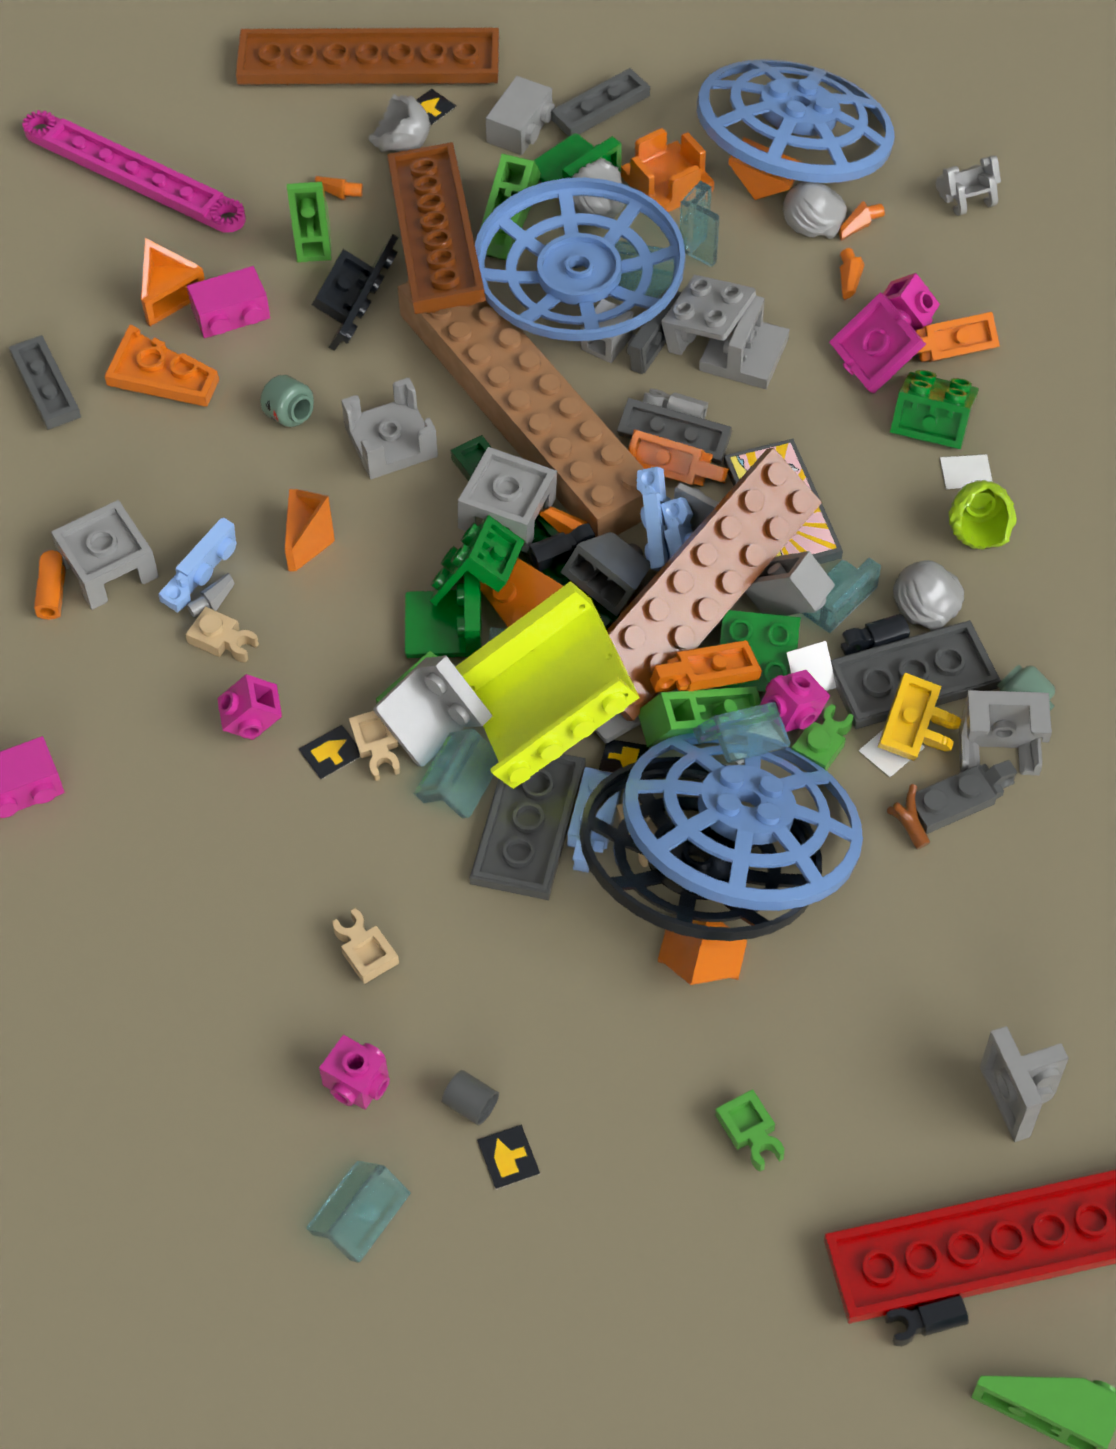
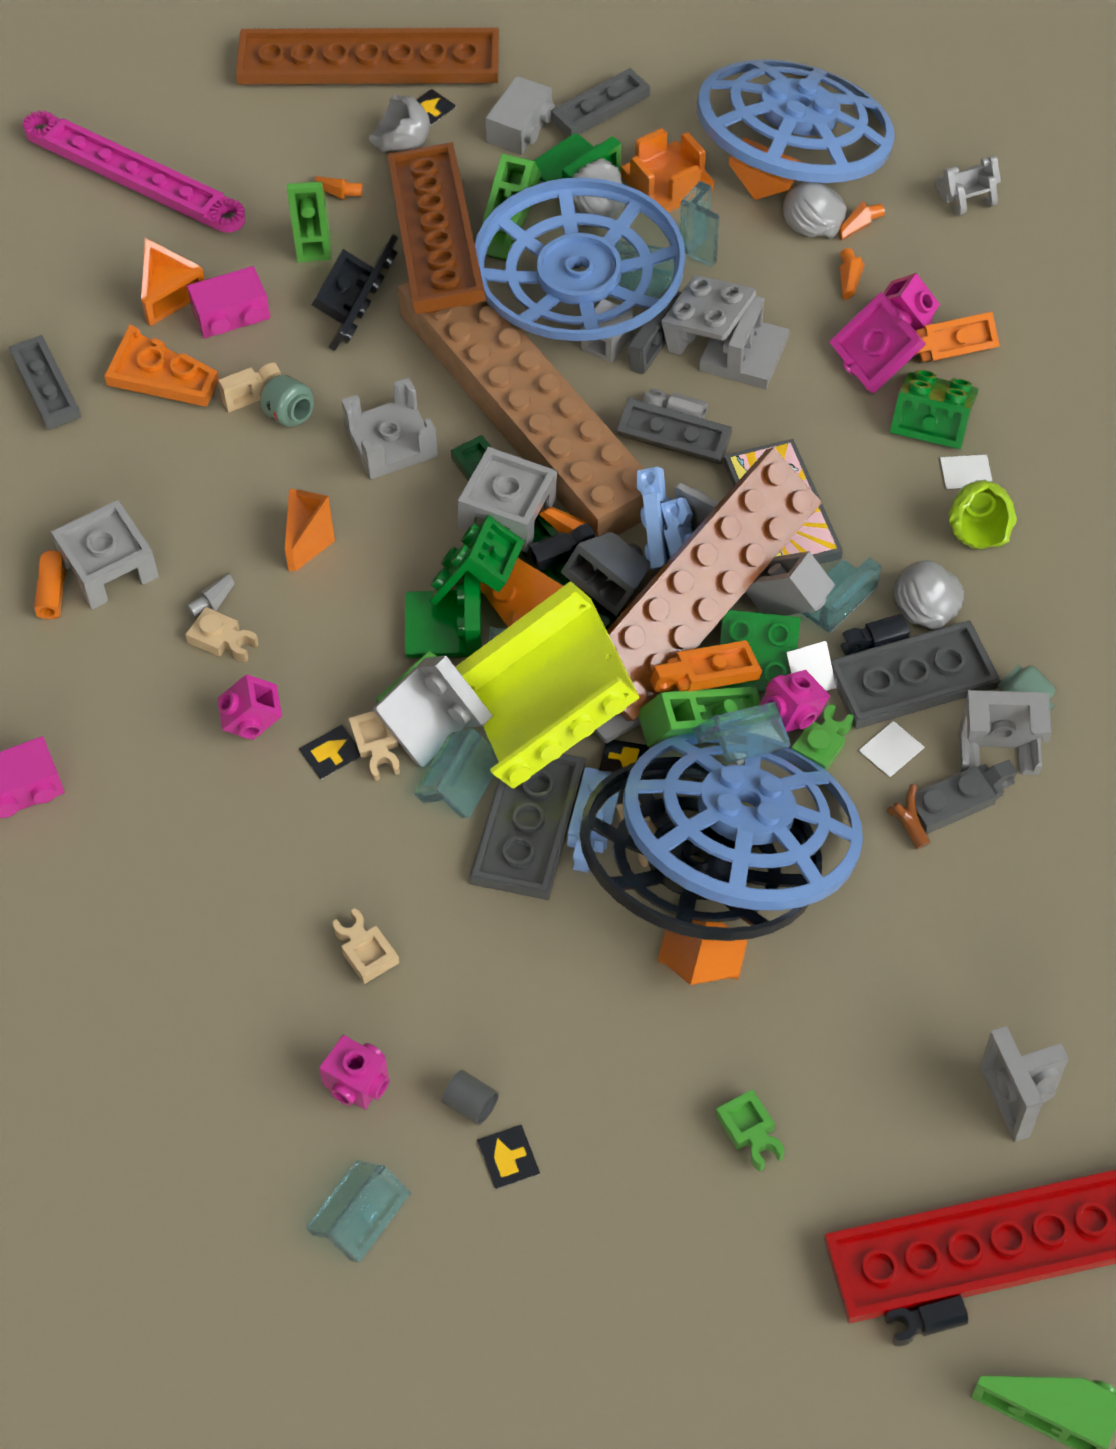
light blue hinge [159,518,237,613] -> none
orange hinge [628,429,729,486] -> none
yellow hinge [877,673,961,761] -> none
none -> tan plate [218,362,281,413]

